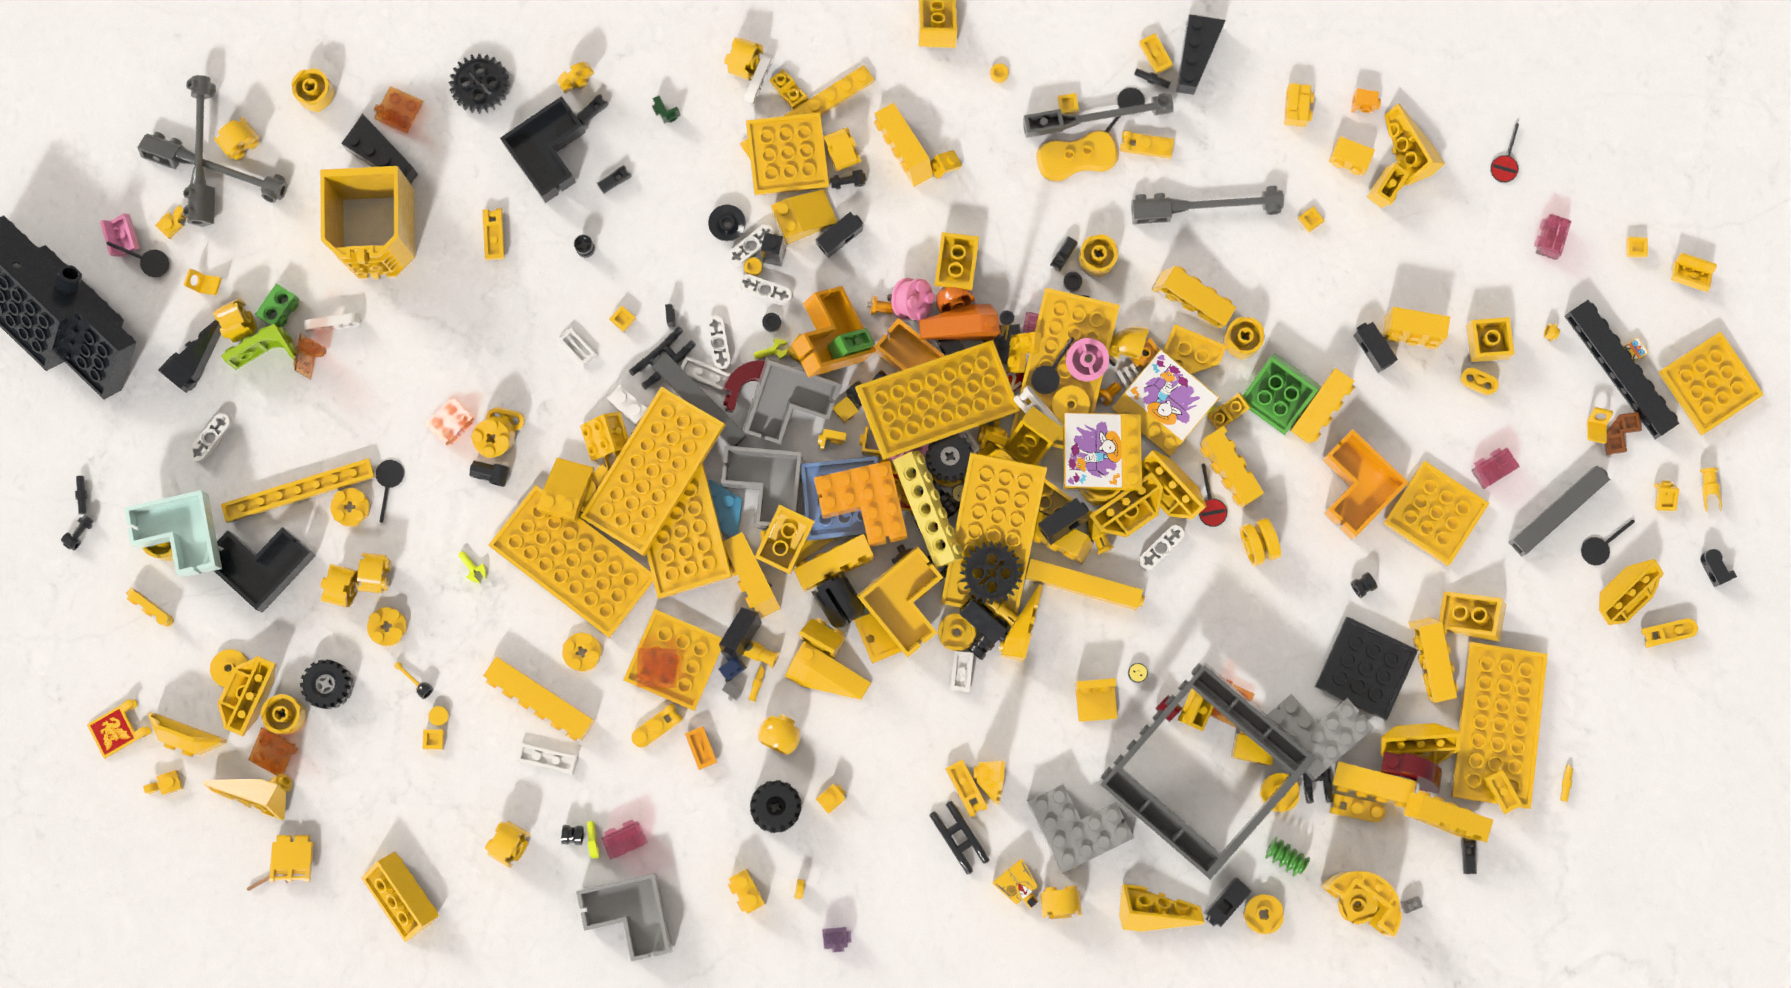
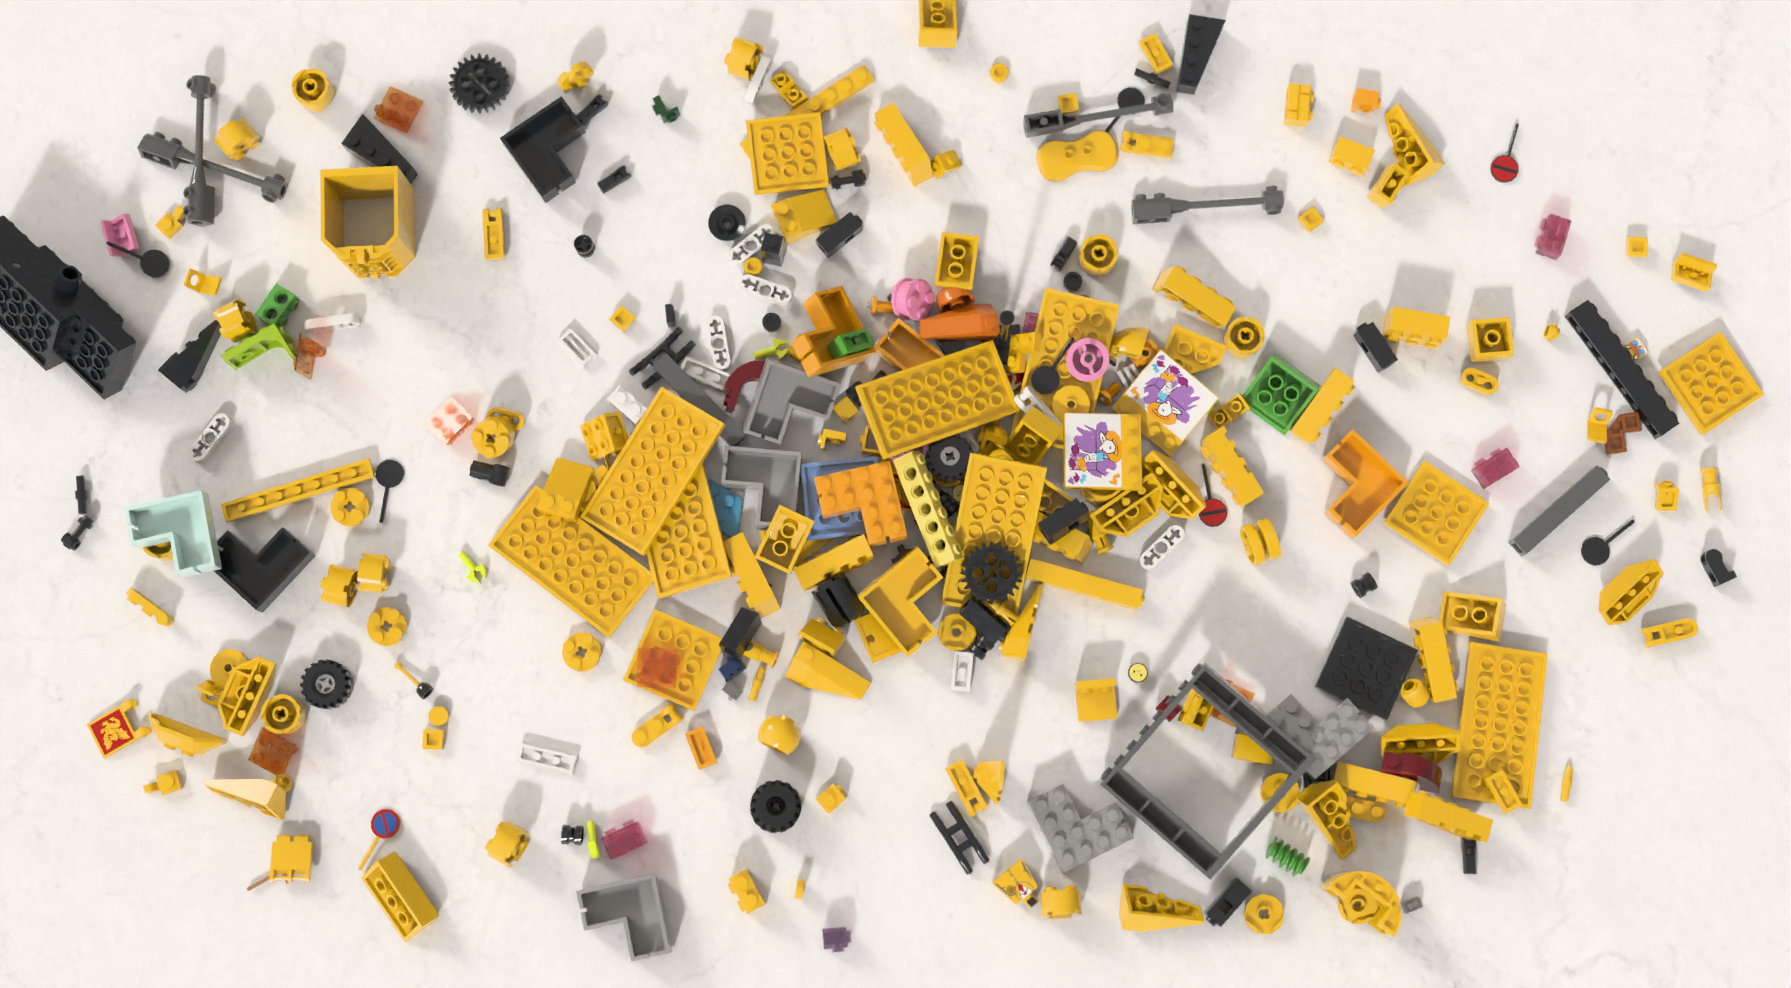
yellow brick [483,657,595,741] -> none
none -> yellow bracket [196,679,225,707]
none -> piece [358,809,400,871]
none -> yellow wedge [1296,780,1357,860]
none -> yellow head [1400,679,1430,708]

